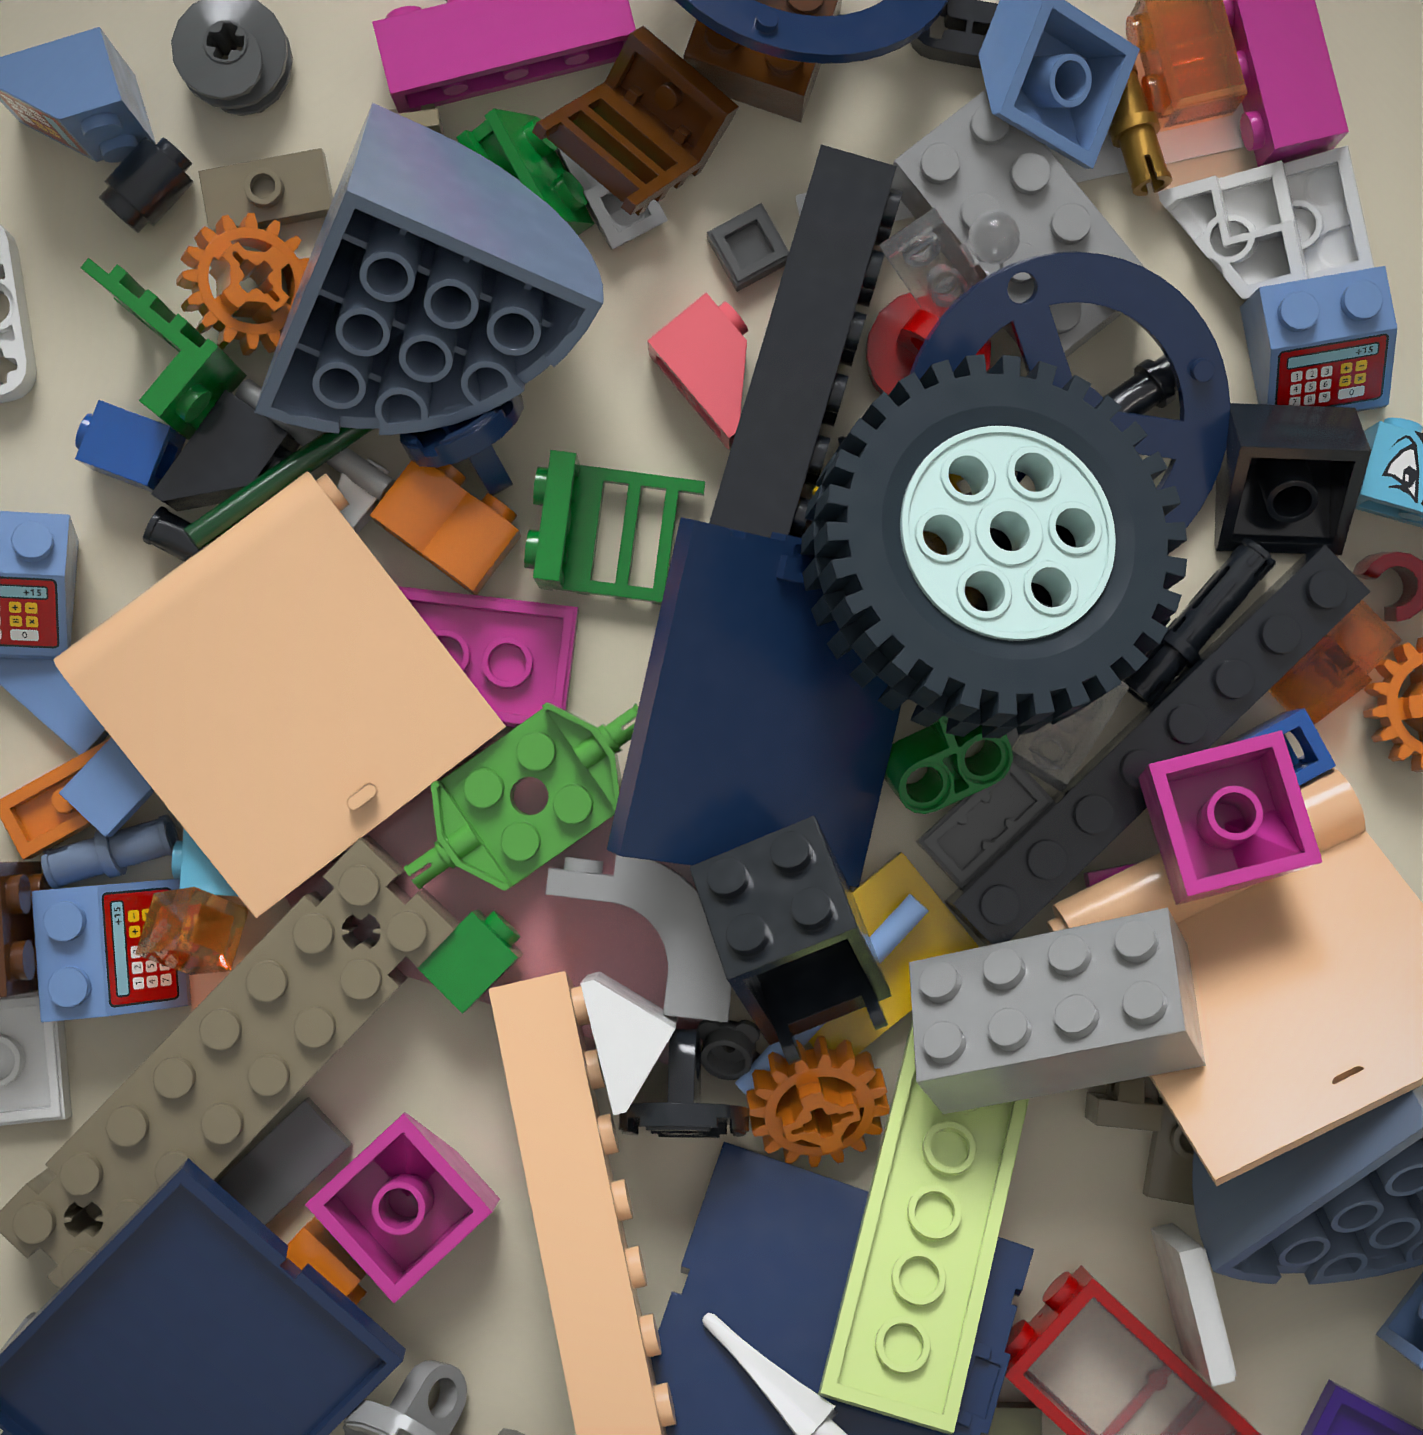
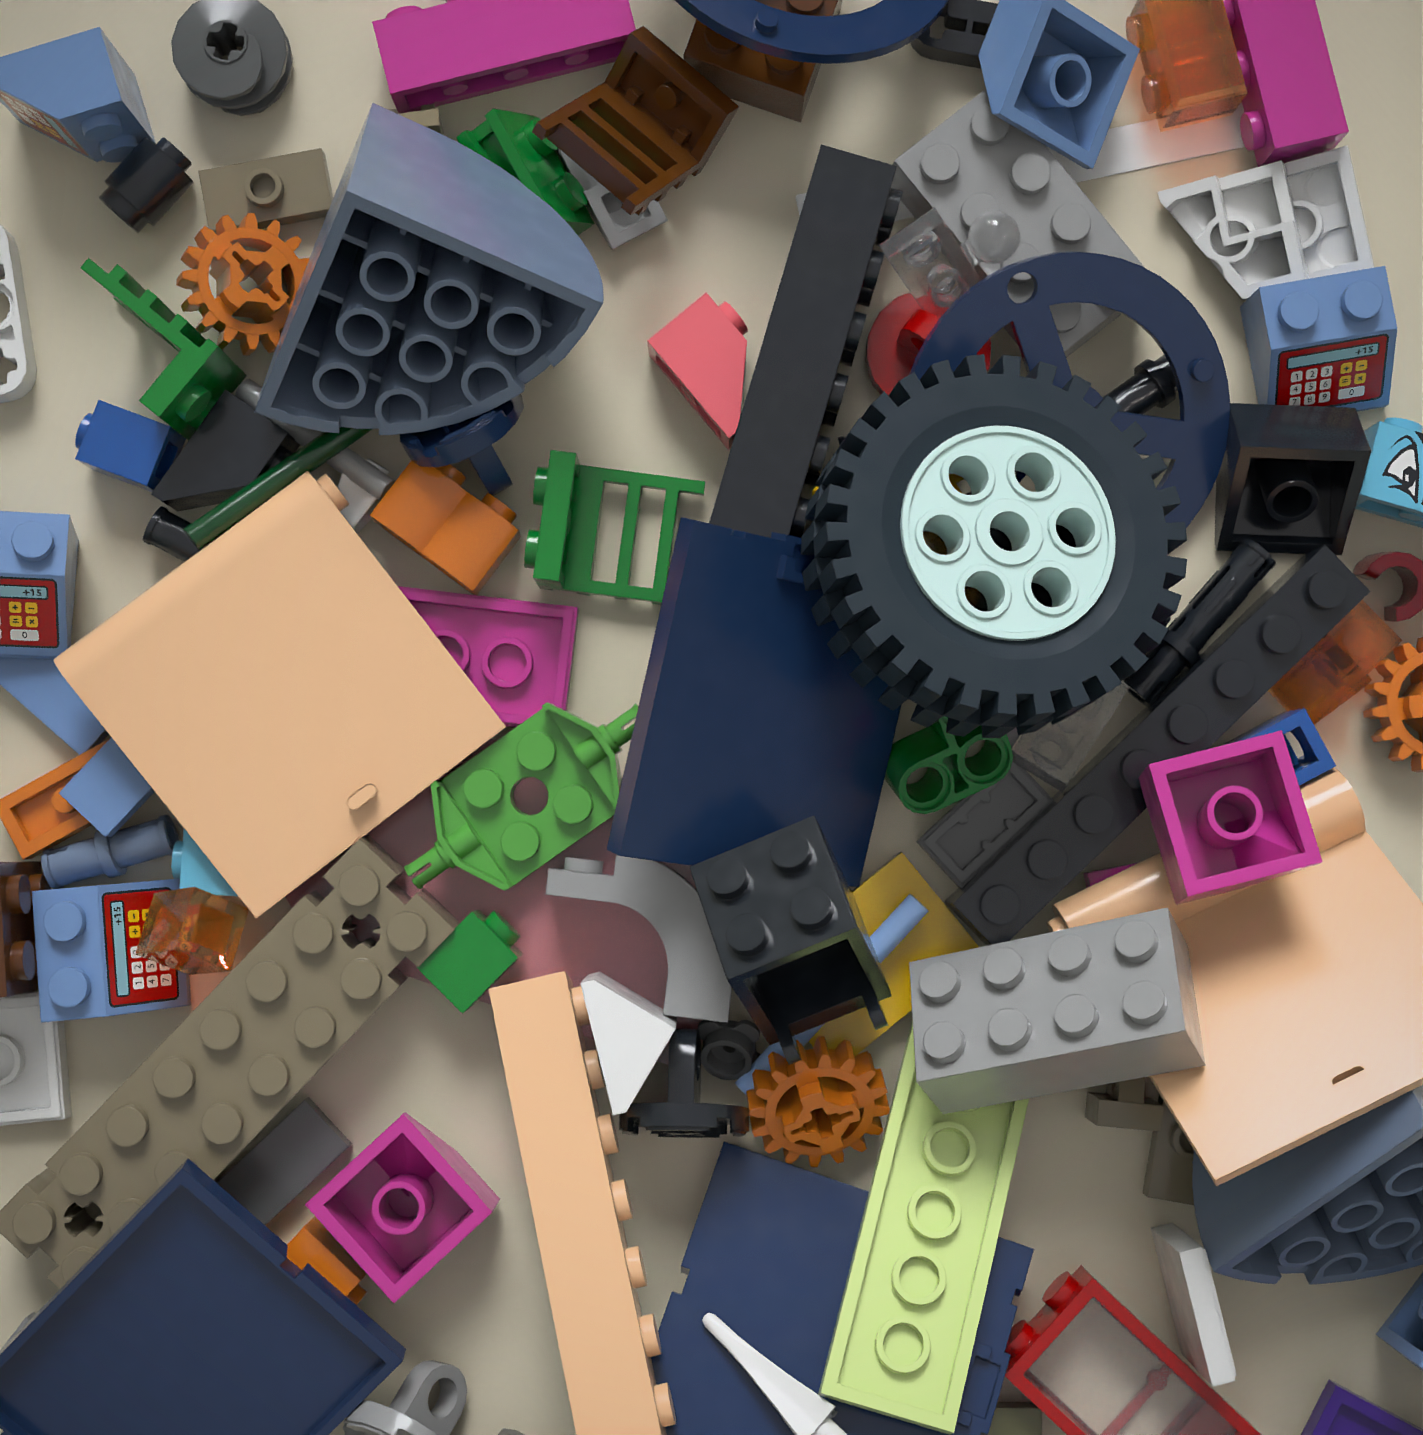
dark grey tile [707,203,789,292] -> none
pearl gold pin [1109,64,1173,196] -> none

